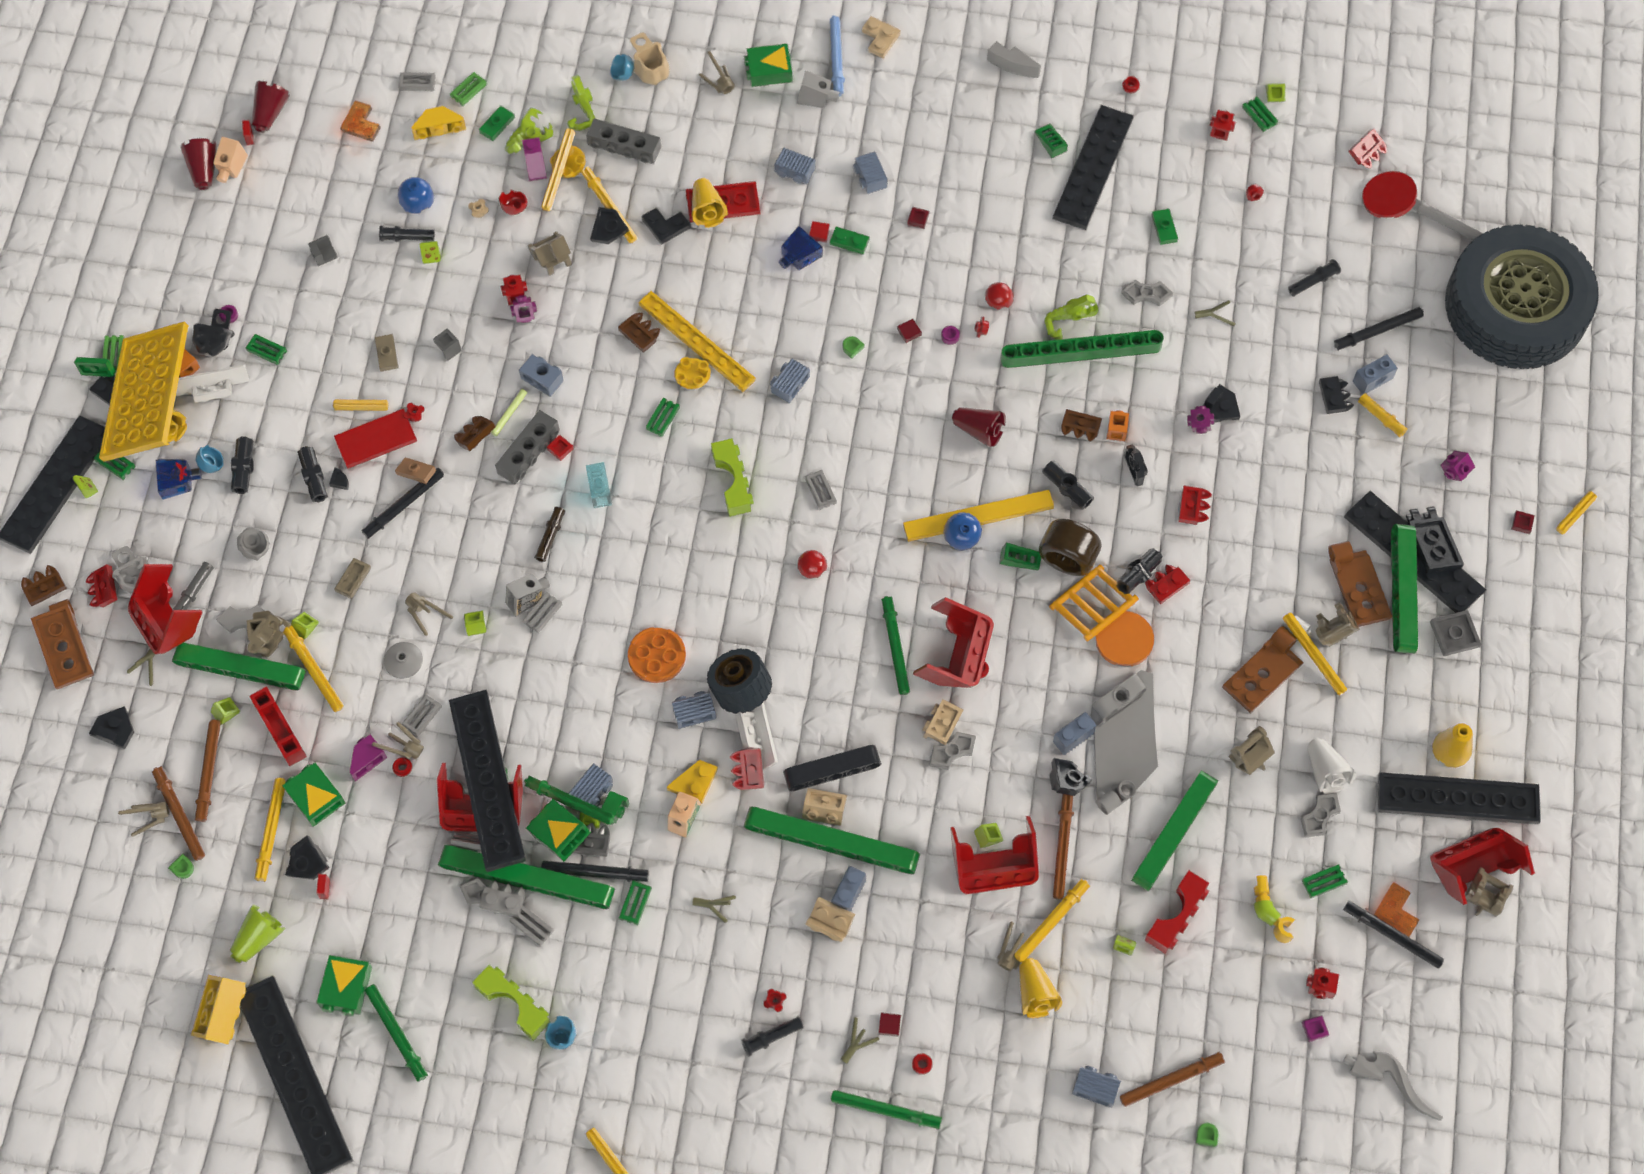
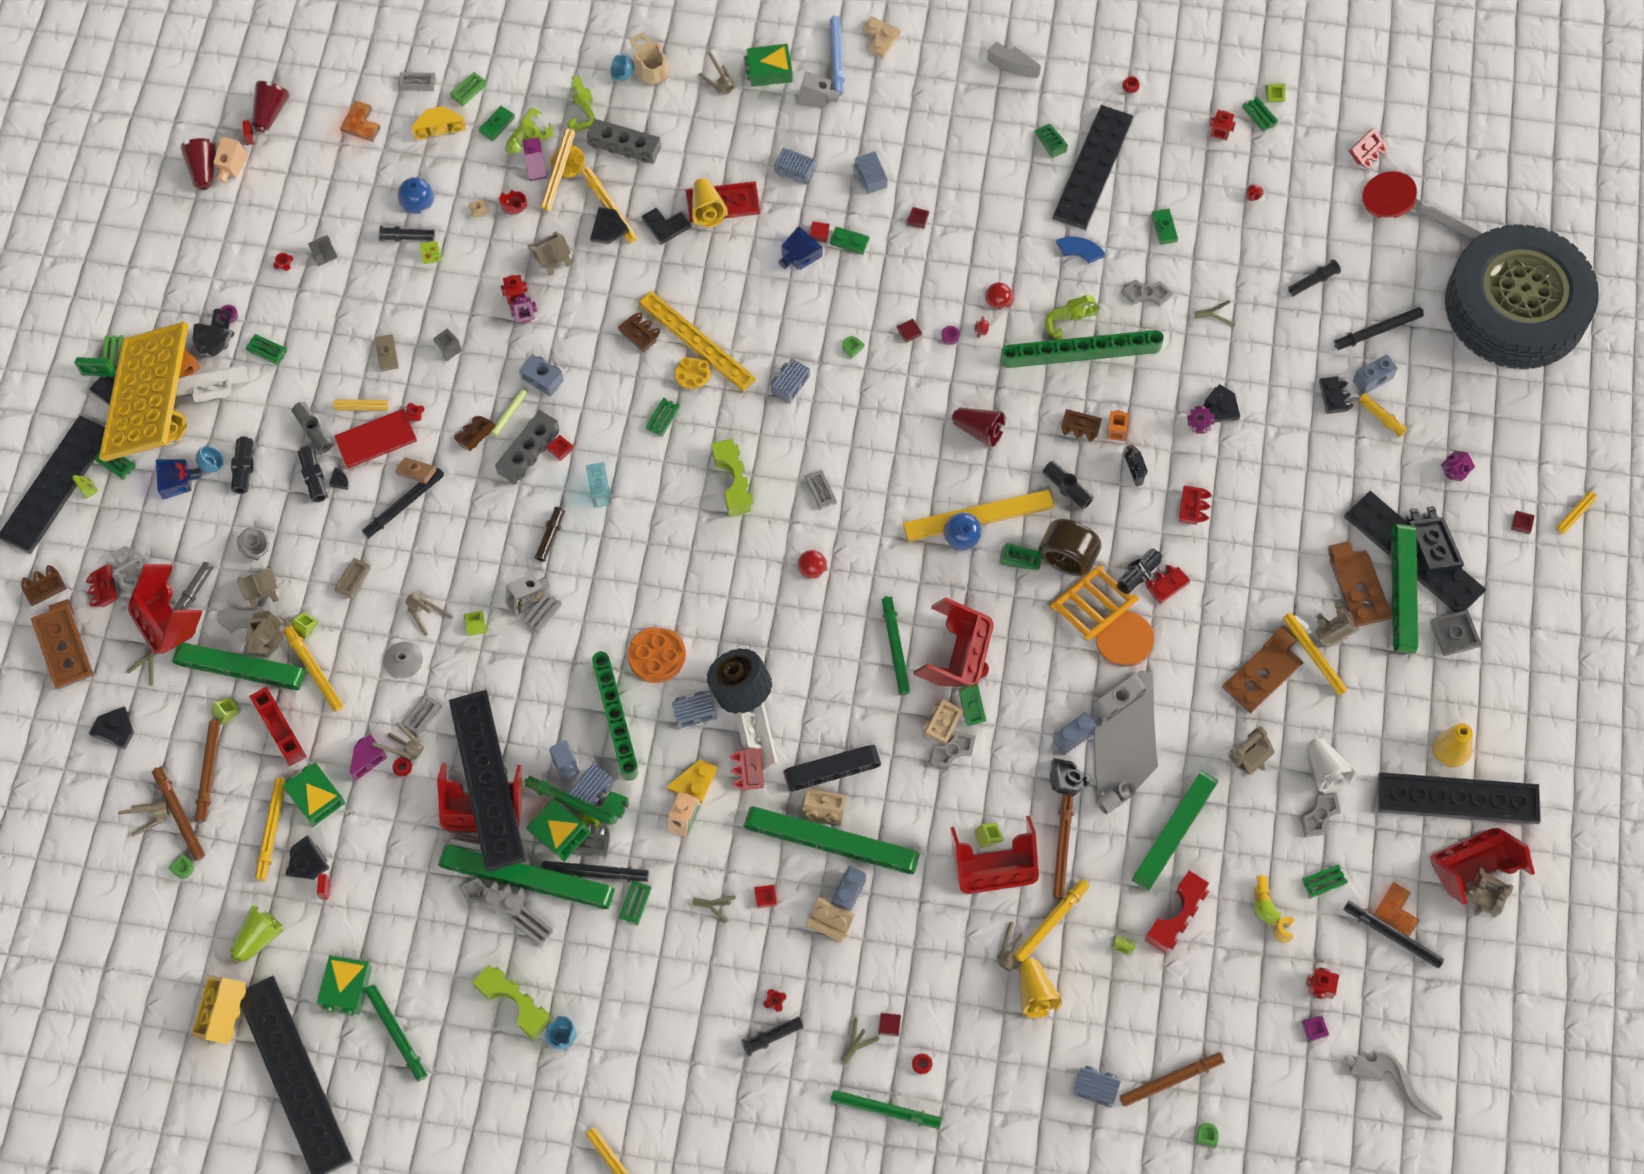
none -> dark tan piece [237,566,279,610]
none -> red plate [273,253,294,271]
none -> dark grey piece [291,402,334,453]
none -> sand blue brick [549,740,579,781]
none -> green beam [592,651,638,781]
none -> red tile [754,884,777,909]
none -> green plate [958,683,986,727]
none -> blue tile [1056,237,1105,264]

